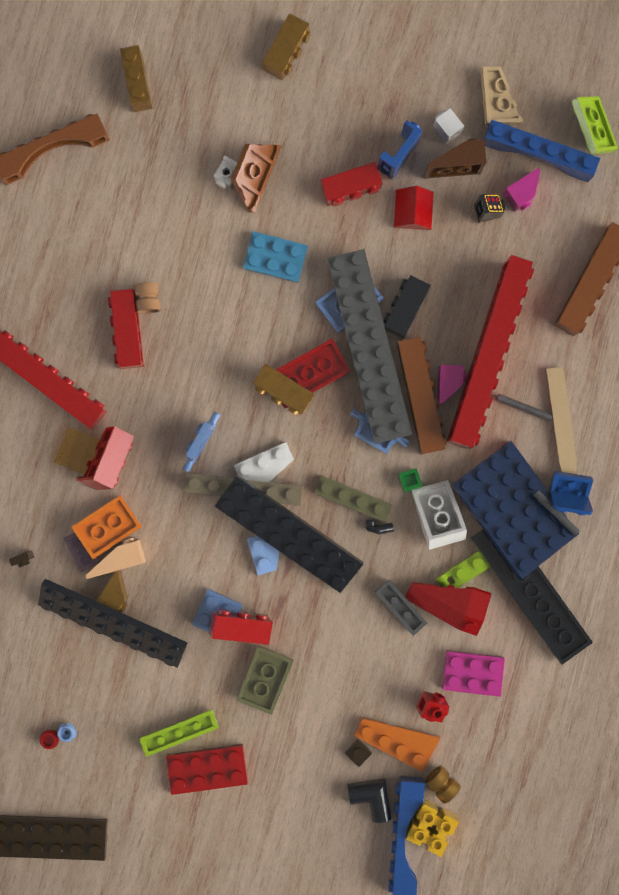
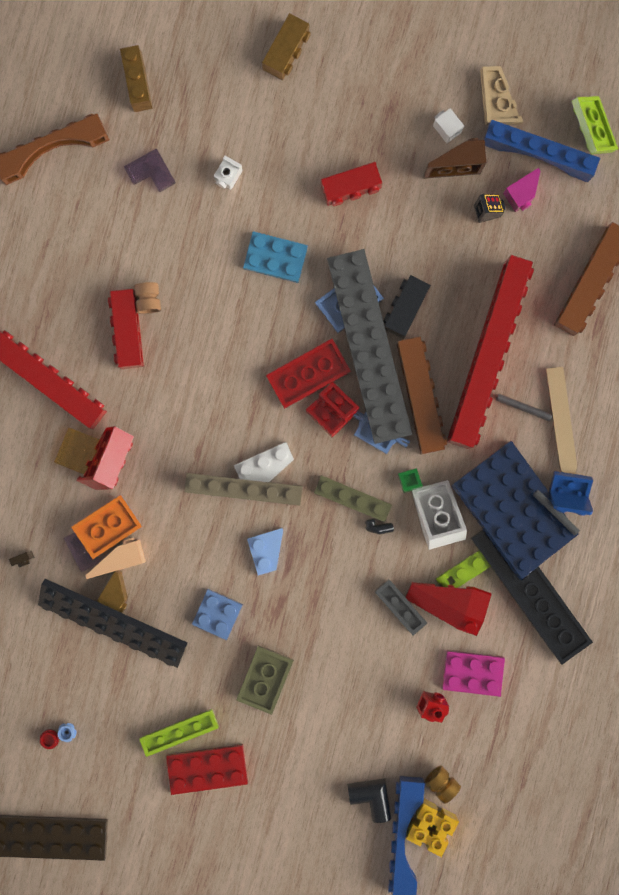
medium blue plate [182,411,221,472] -> none
red brick [209,609,273,645] -> none
black plate [214,474,363,593] -> none
dark orange wing [231,144,282,213] -> none
pearl gold brick [253,364,315,416] -> none
dark brown plate [345,739,372,767] -> none
orange wing [354,717,440,772] -> none
blue panel [377,120,422,180] -> none
red slope [394,185,434,230] -> none
dark pink slope [437,365,467,405] -> none
none -> clear purple plate [124,148,176,192]
none -> red slope [306,382,359,437]

